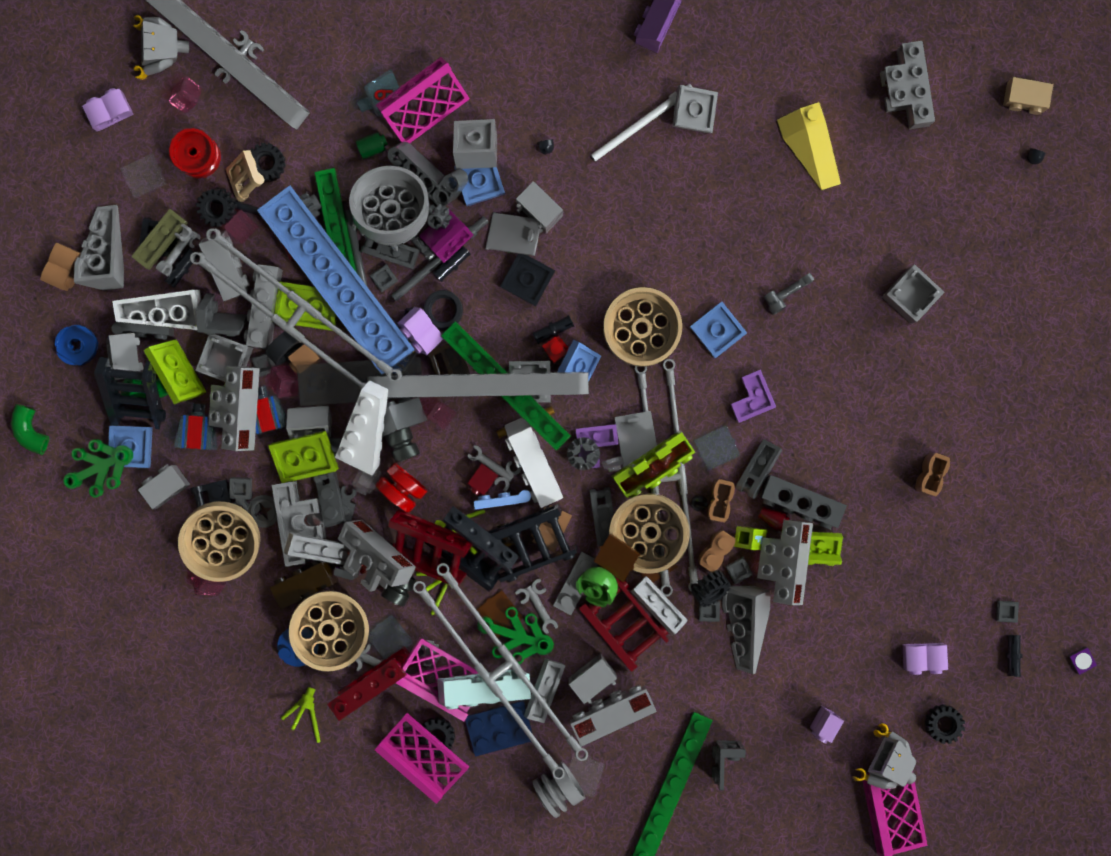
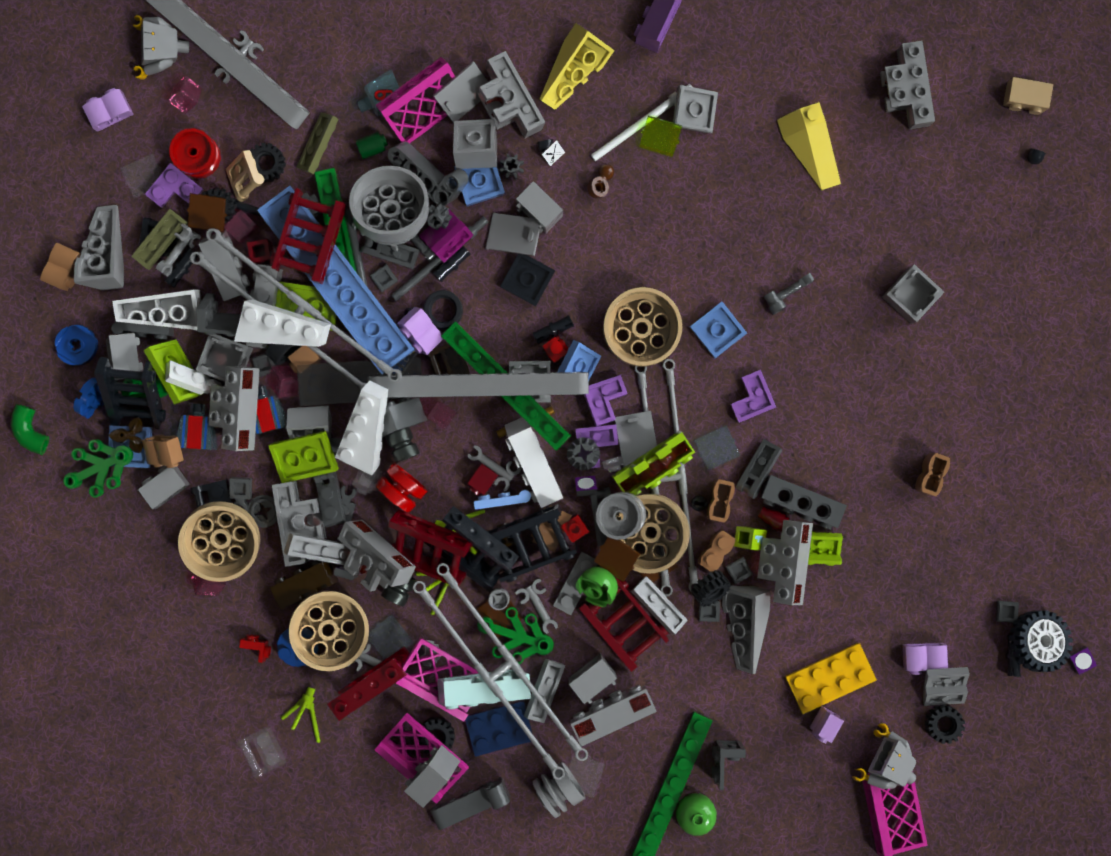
none -> blue plate [73,377,104,419]
none -> dark brown plant [108,417,143,453]
none -> medium nougat brick [141,435,184,468]
none -> medium lavender plate [145,163,204,208]
none -> white hinge [165,360,221,395]
none -> reddish brown piece [187,193,227,232]
none -> white wedge [234,299,331,347]
none -> clear plate [236,725,287,779]
none -> red bracket [239,635,271,663]
none -> dark red brick [247,239,274,266]
none -> dark red fence [270,188,347,285]
none -> olive plate [296,112,339,174]
none -> light grey container [404,745,460,808]
none -> dark grey beam [430,777,511,830]
none -> light grey container [433,61,488,123]
none -> light grey piece [477,51,545,139]
none -> light grey wheel [489,588,510,610]
none -> dark grey gear [500,154,524,179]
none -> light yellow wedge [540,23,614,109]
none -> white sticker [542,140,565,166]
none -> red bracket [562,514,589,542]
none -> tile [575,476,597,496]
none -> medium lavender plate [584,375,628,427]
none -> reddish brown plate [587,164,614,198]
none -> light grey wheel [596,492,646,540]
none -> clear neon green piece [639,115,682,157]
none -> bright green cylinder [676,793,717,836]
none -> yellow plate [785,642,877,714]
none -> light grey slope [923,667,970,706]
none -> wheel [1009,611,1073,672]

